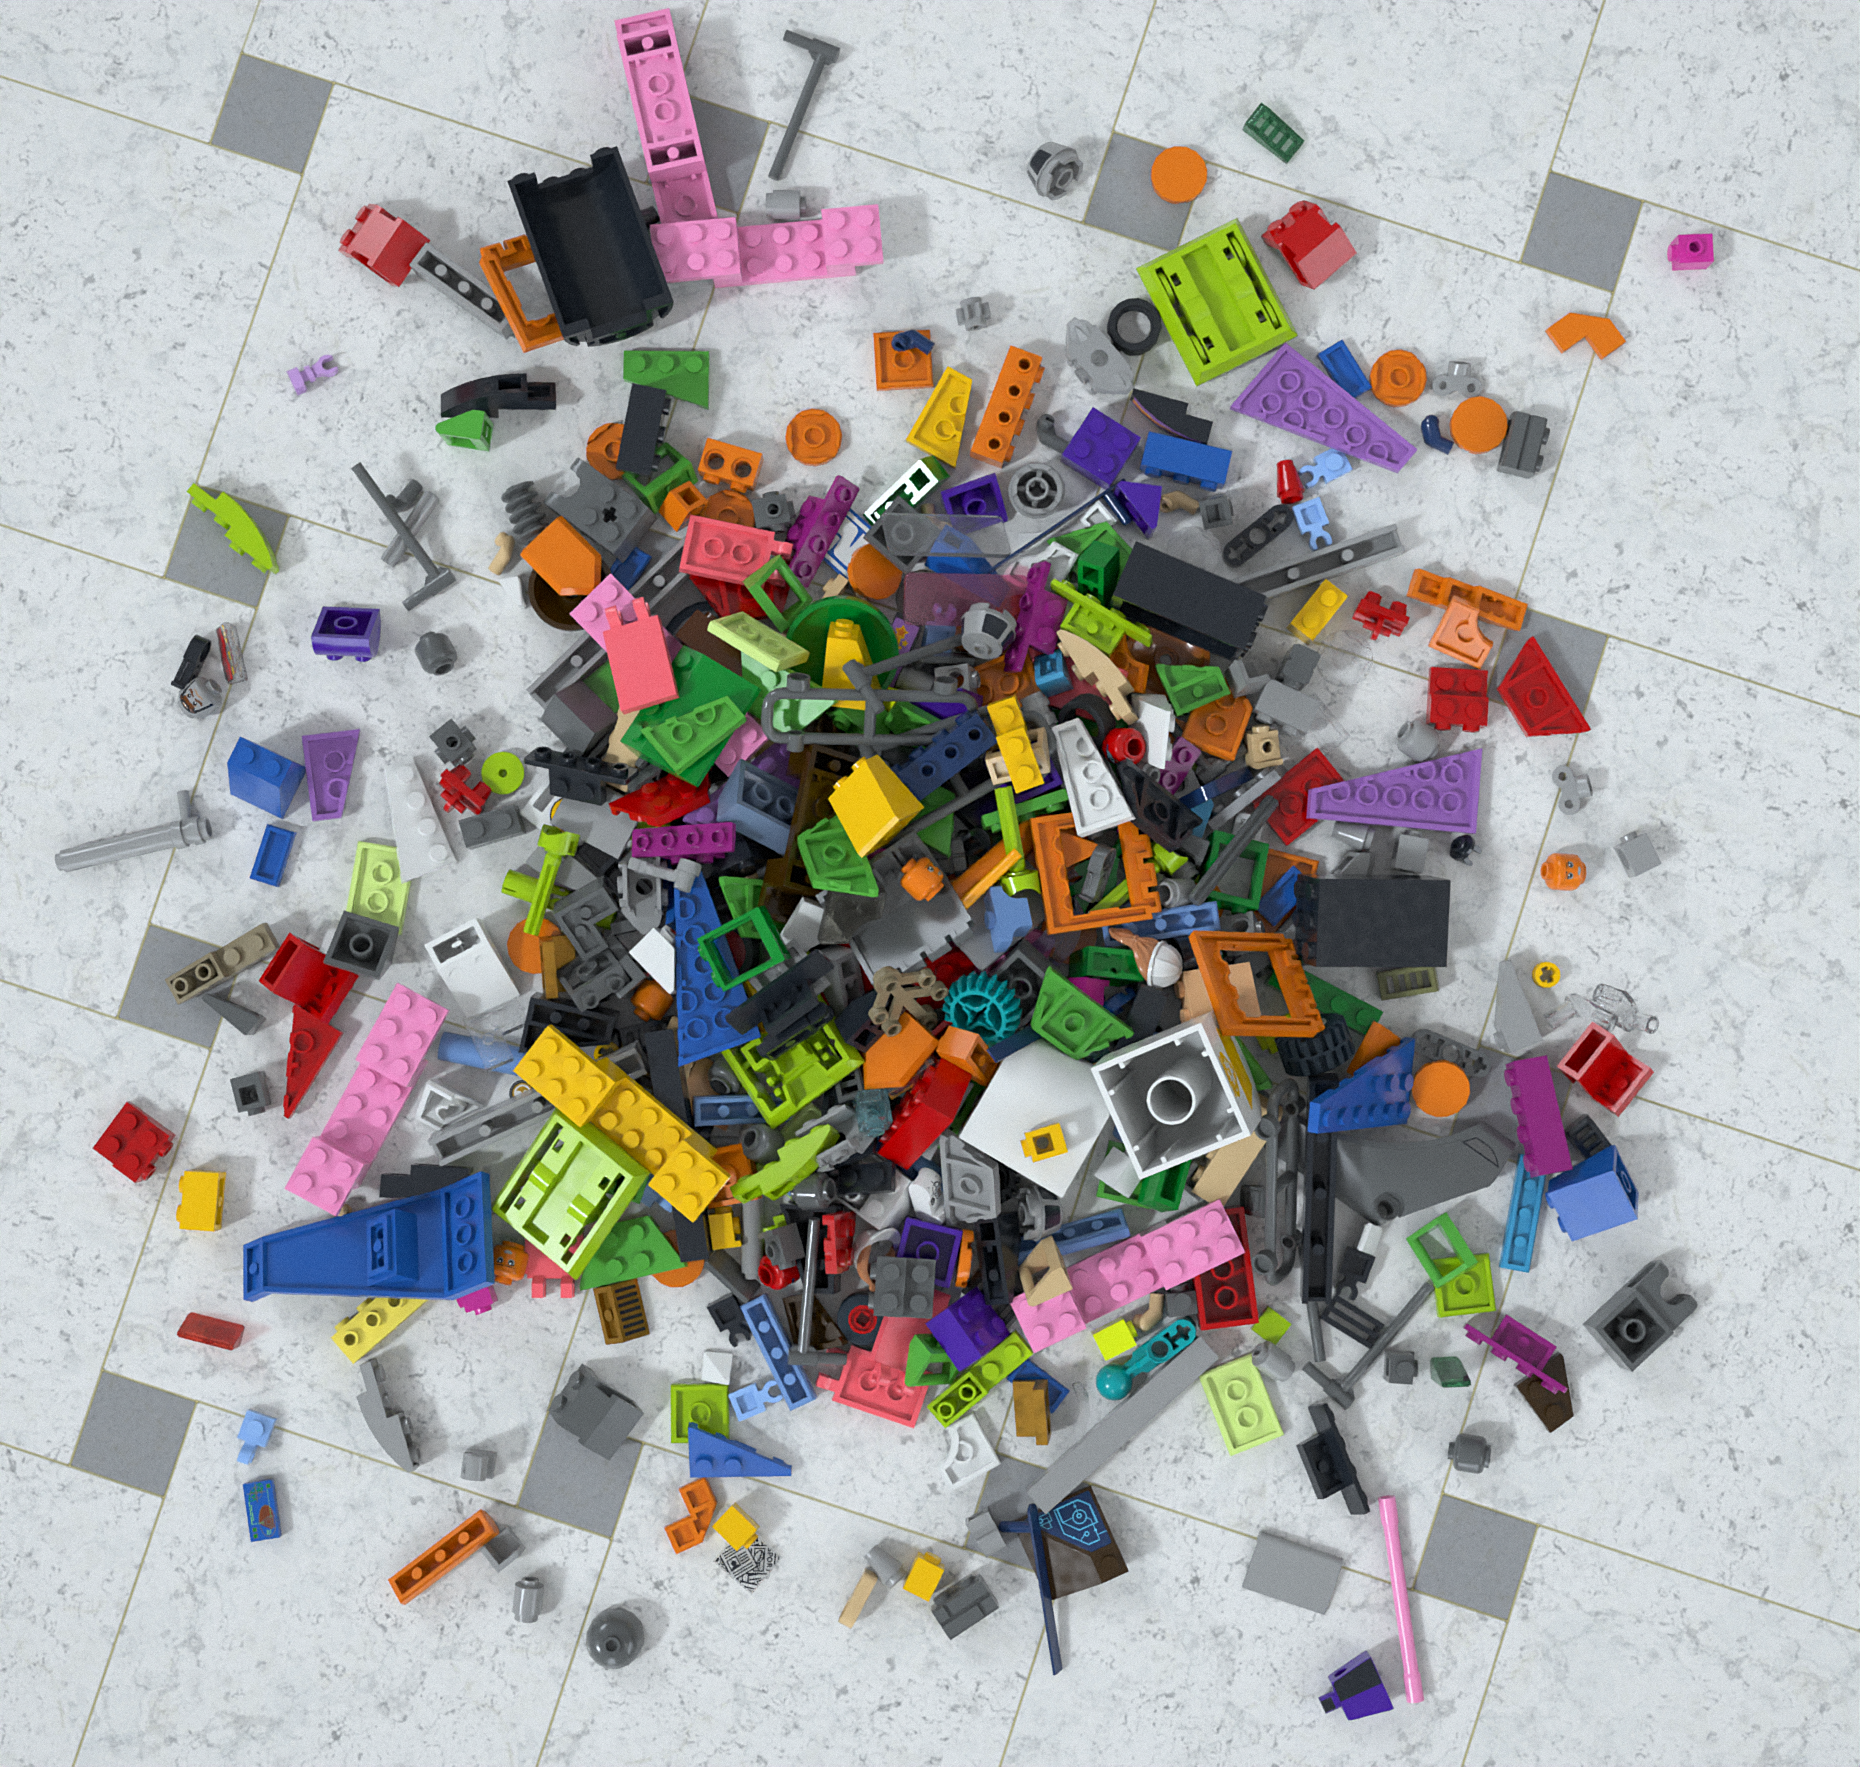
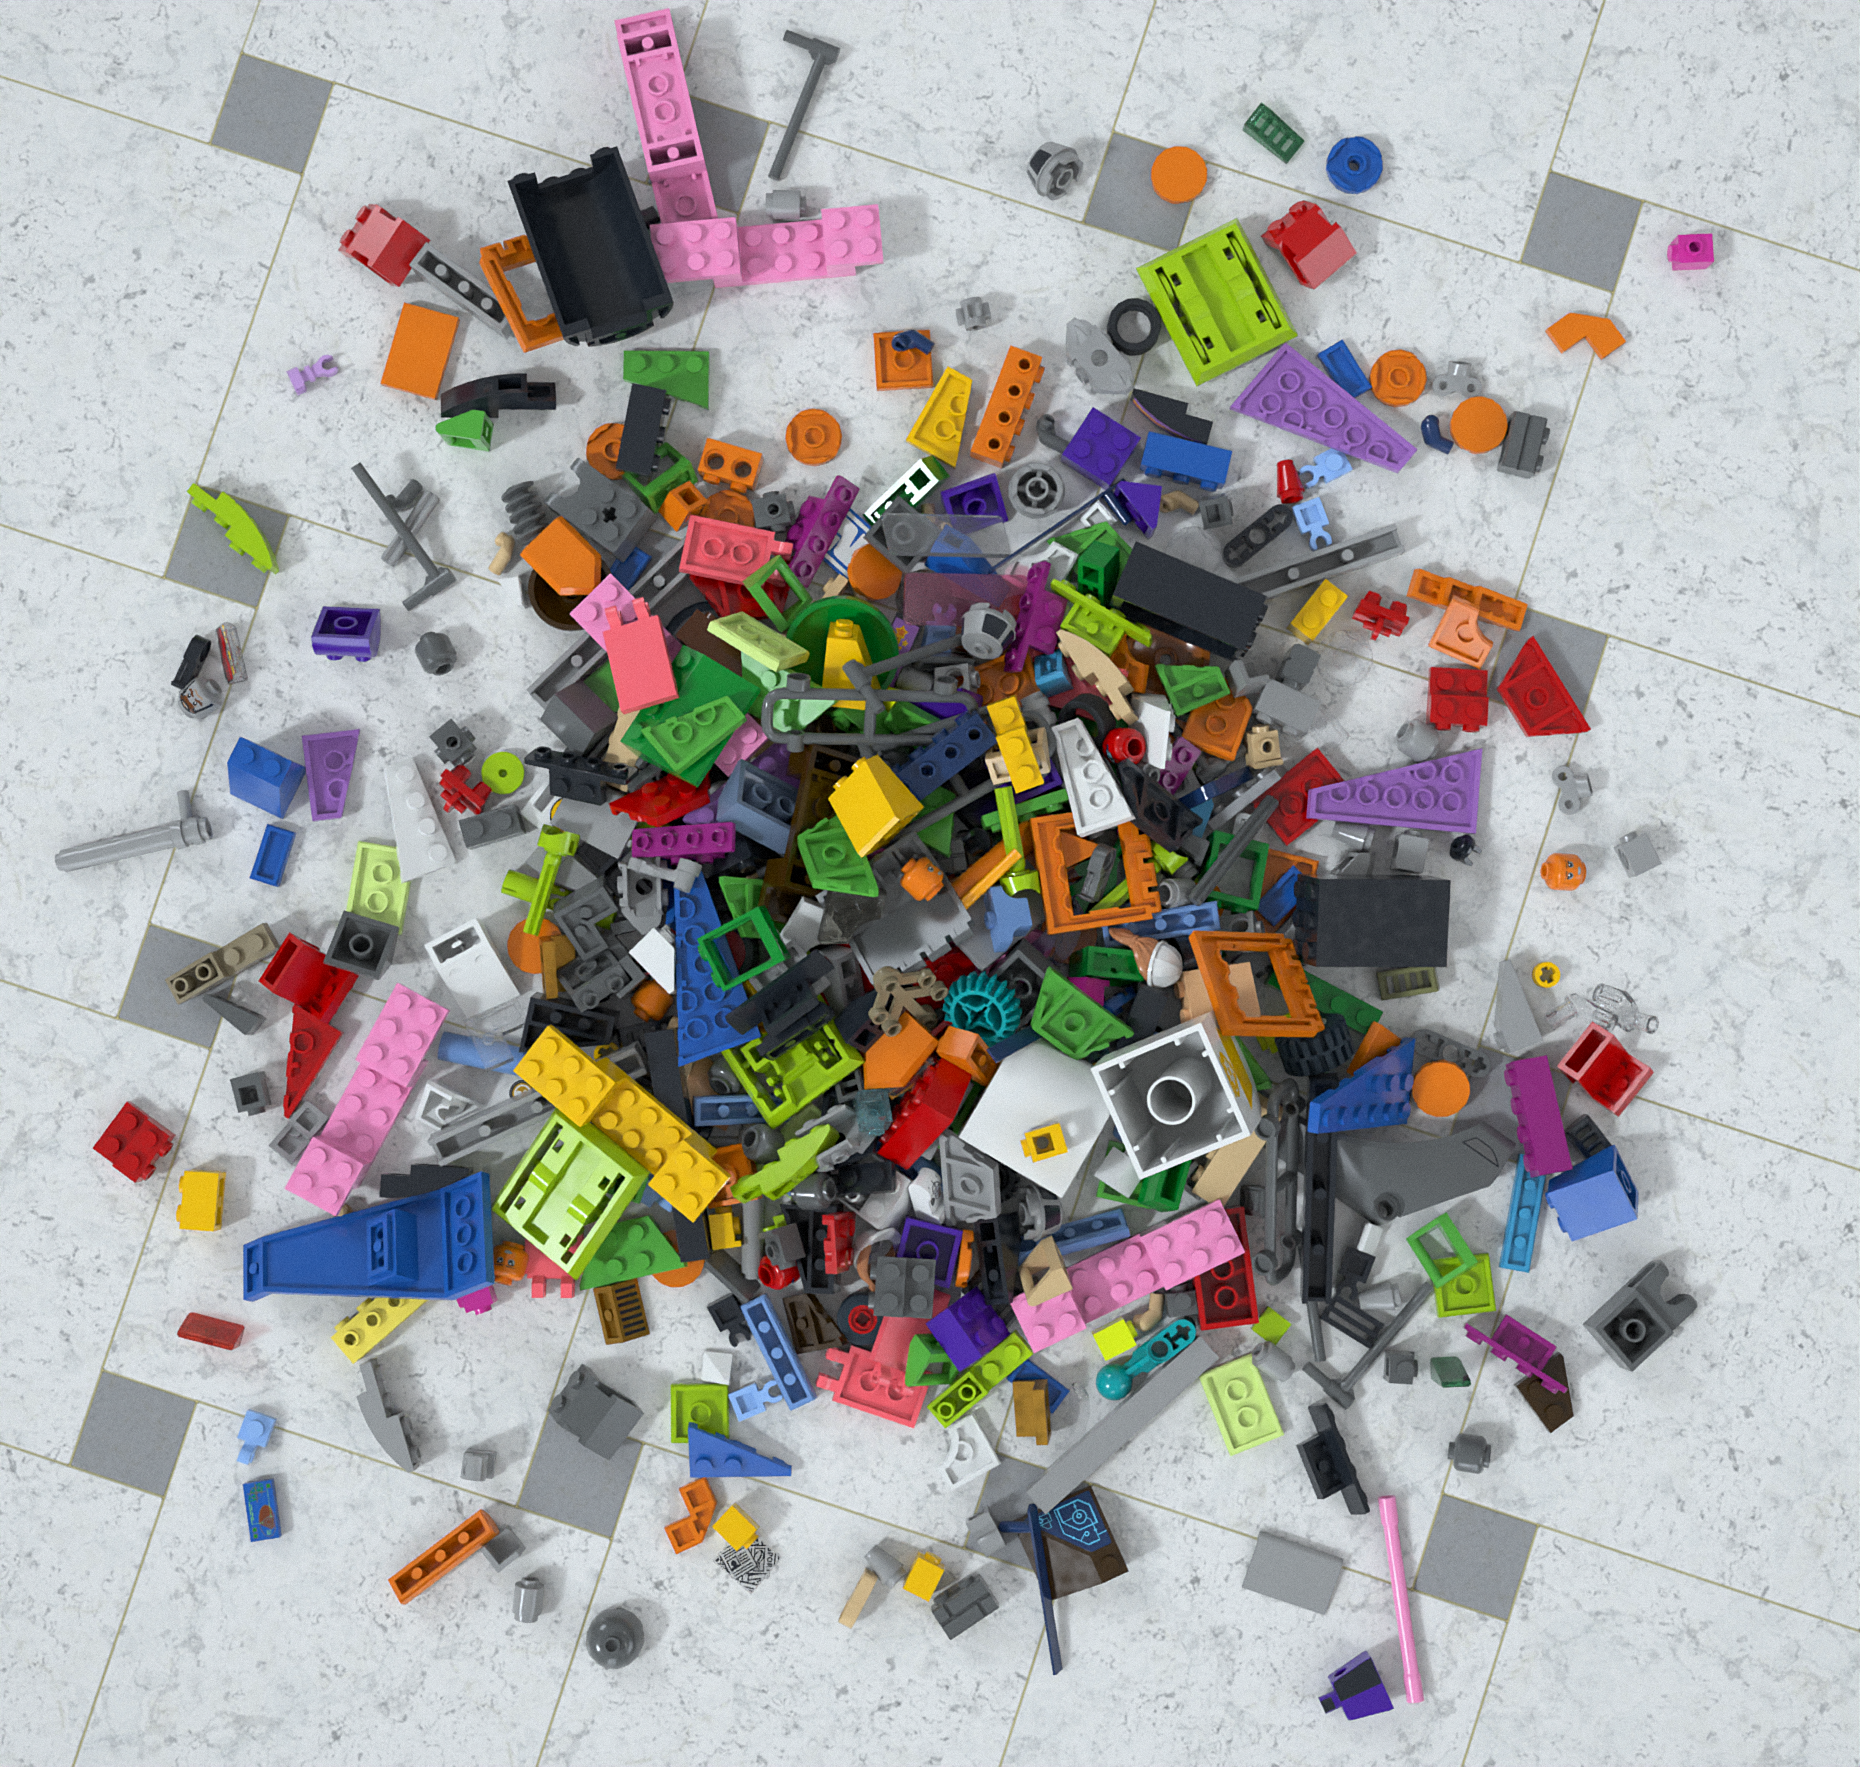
dark grey bar [787,1217,847,1366] -> none
none -> light grey slope [269,1100,329,1165]
none -> orange tile [380,302,460,401]
none -> blue plate [1326,136,1383,194]
none -> light grey cone [1358,1282,1402,1310]

